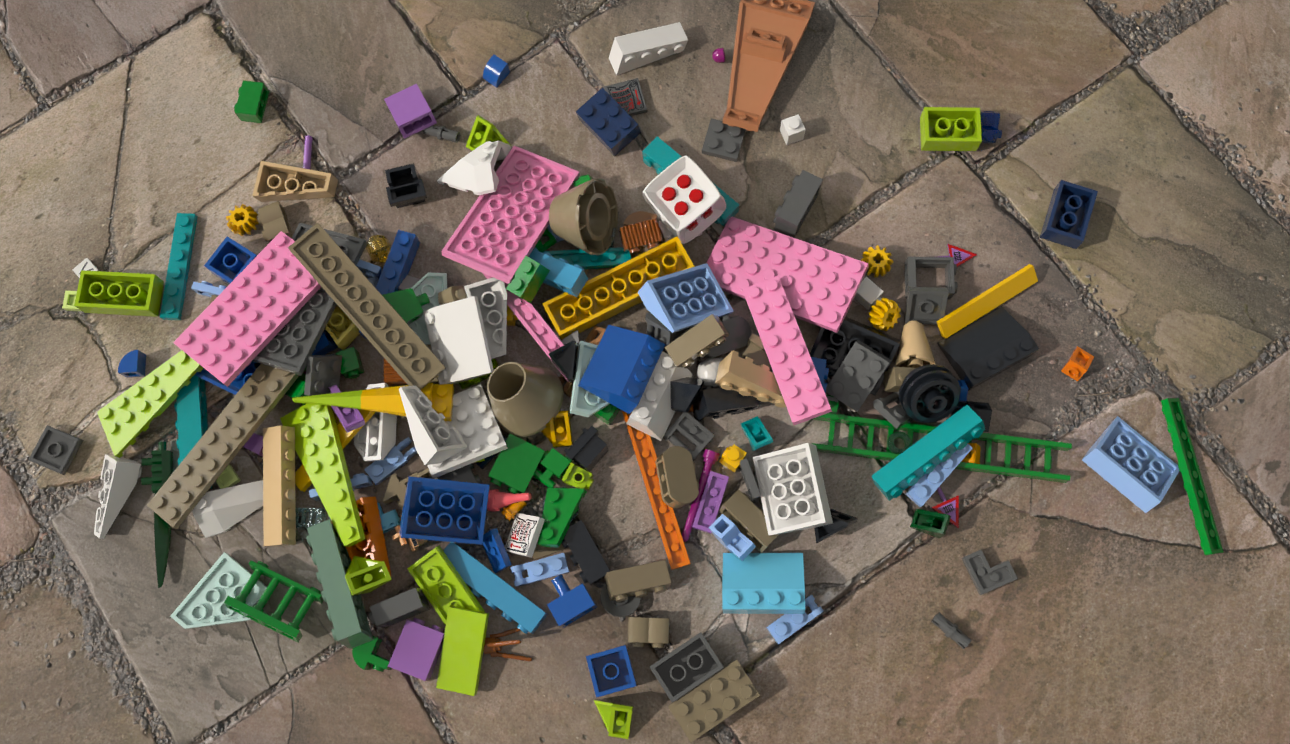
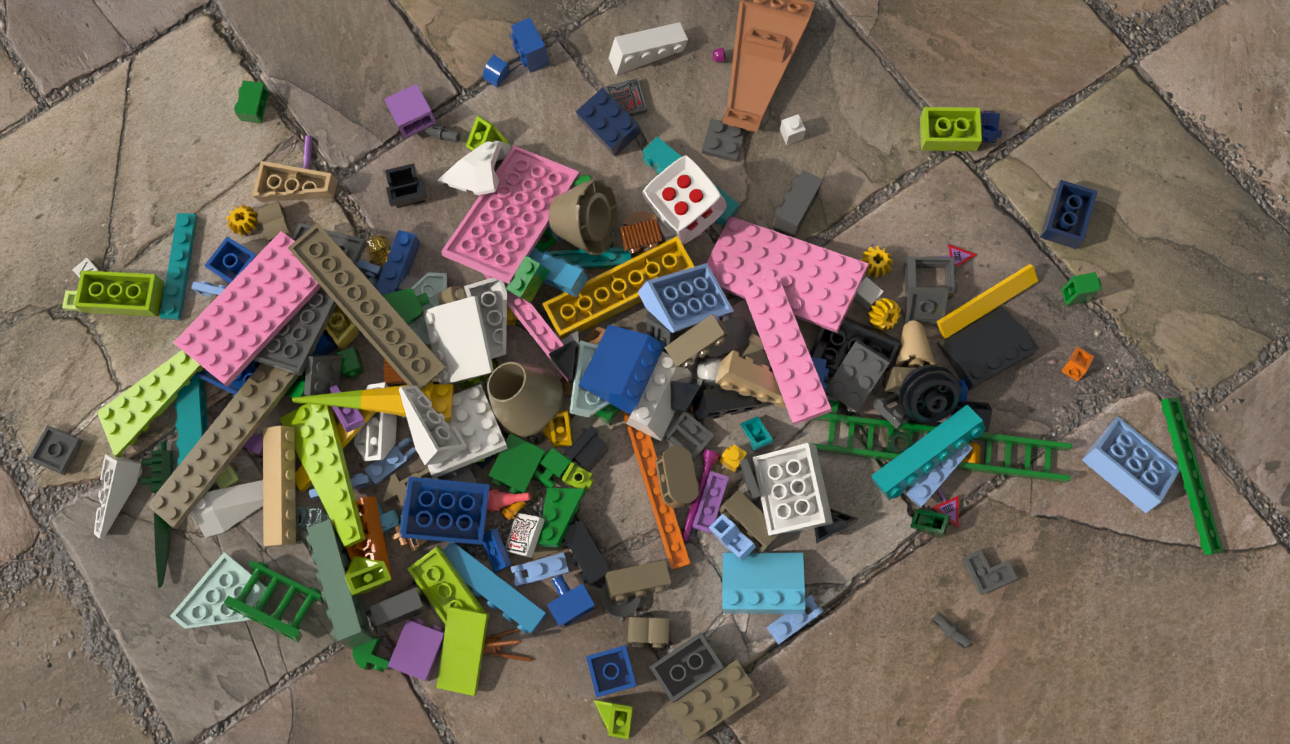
blue brick [118,350,146,378] -> none
none -> blue brick [510,17,549,73]
none -> green brick [1061,272,1102,306]

